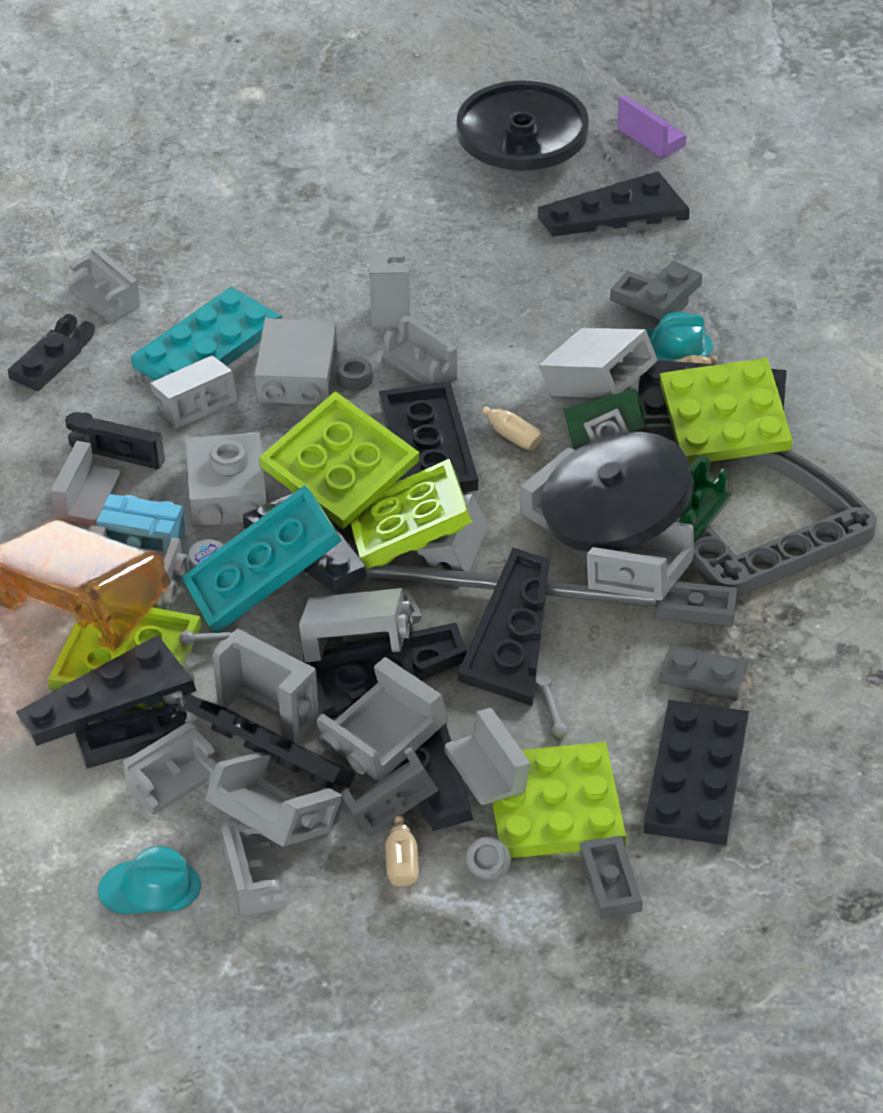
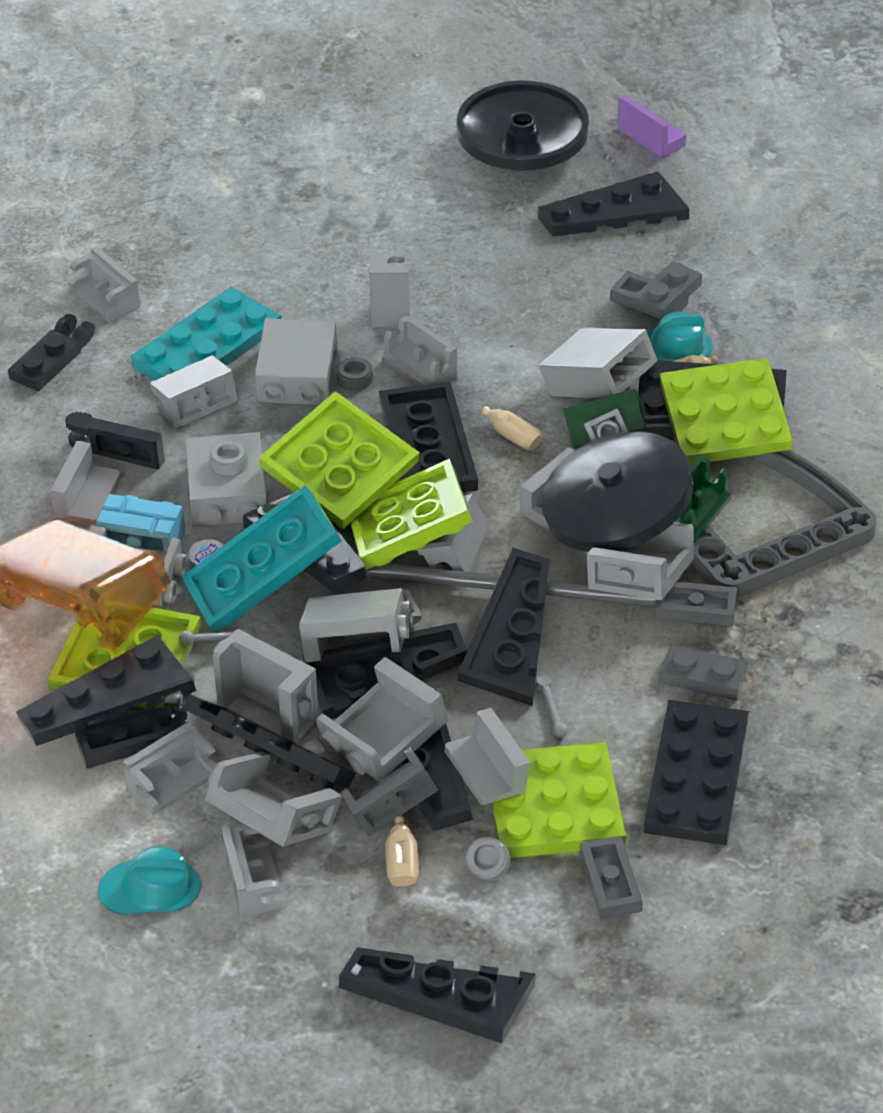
none -> black wing [338,947,536,1043]

